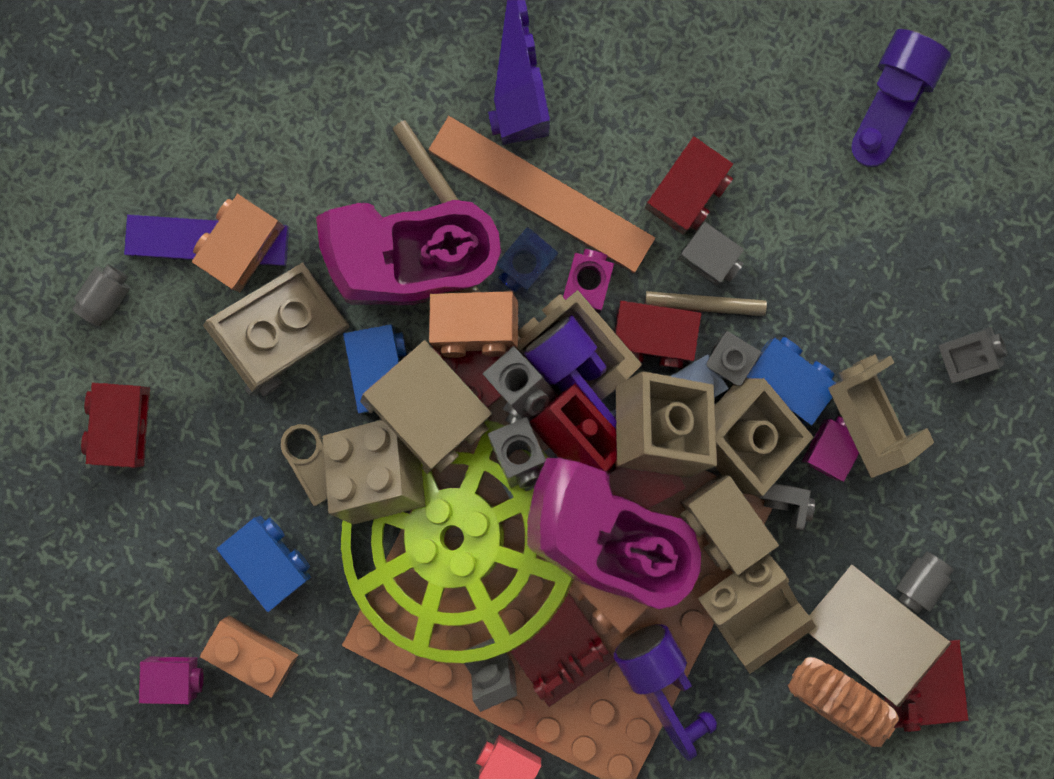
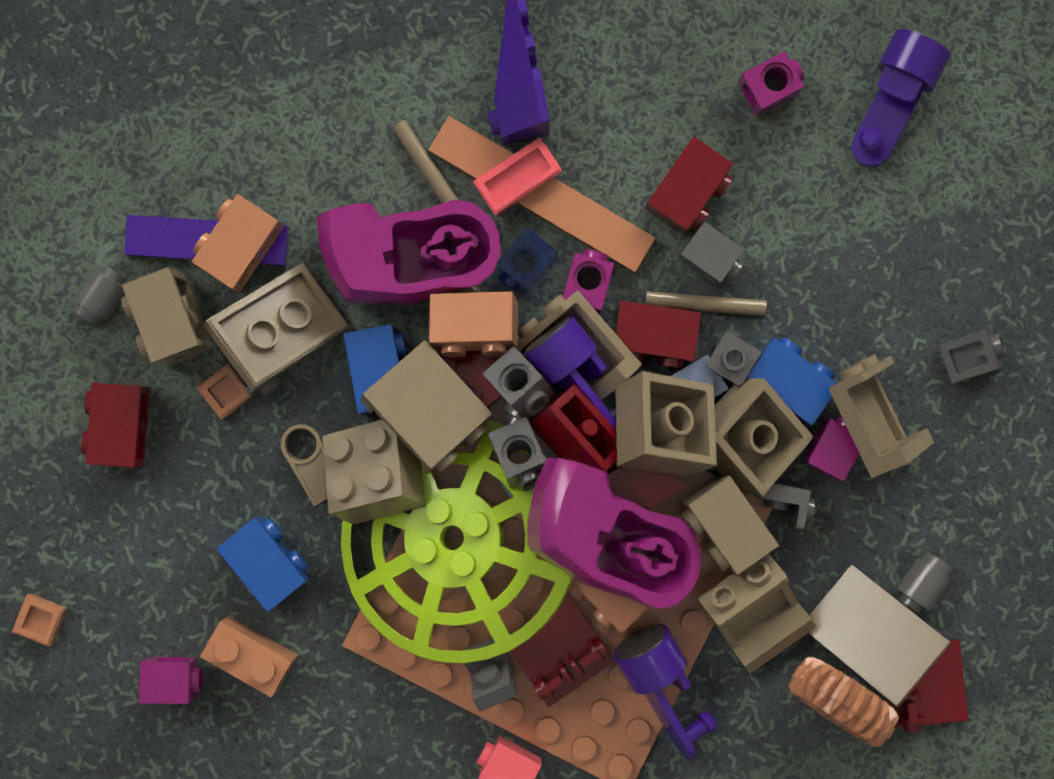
none -> nougat tile [12,593,67,647]
none -> dark tan brick [121,267,214,366]
none -> nougat tile [196,363,254,420]
none -> coral tile [473,137,562,217]
none -> magenta brick [737,51,805,117]

